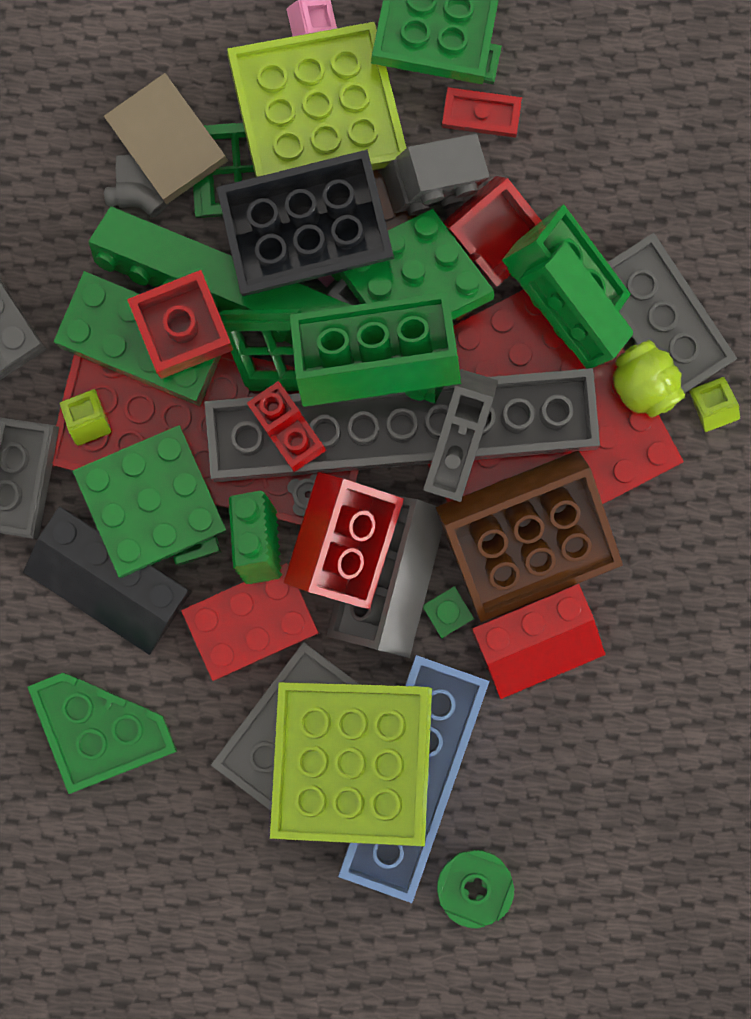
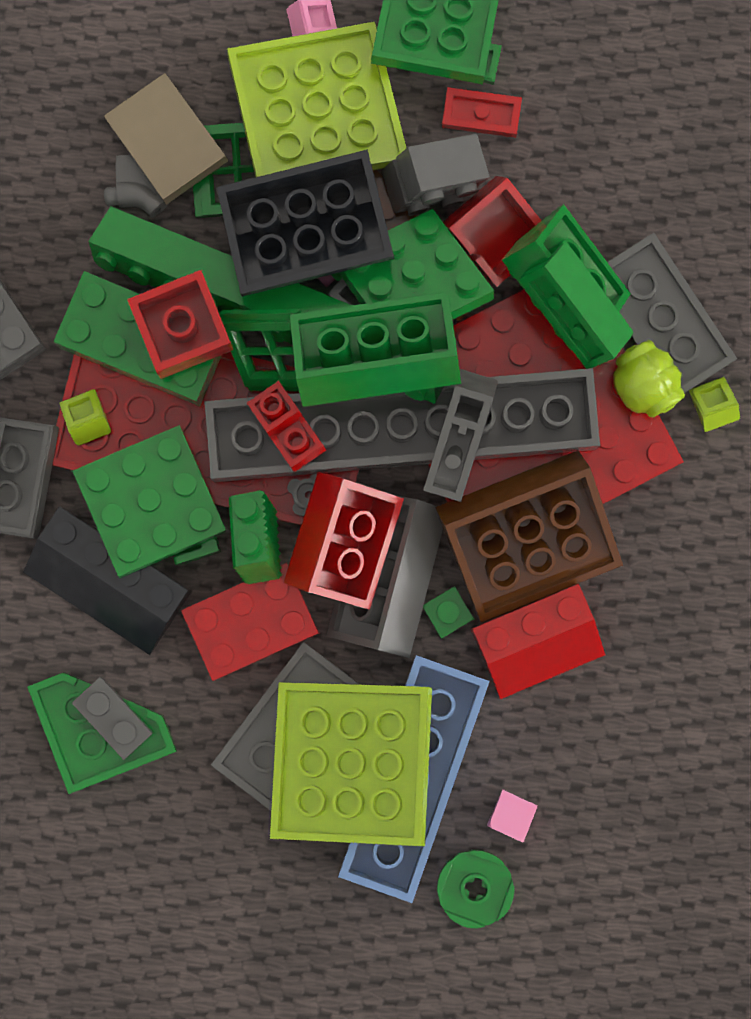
none -> dark grey plate [72,676,153,760]
none -> bright pink slope [487,790,537,842]

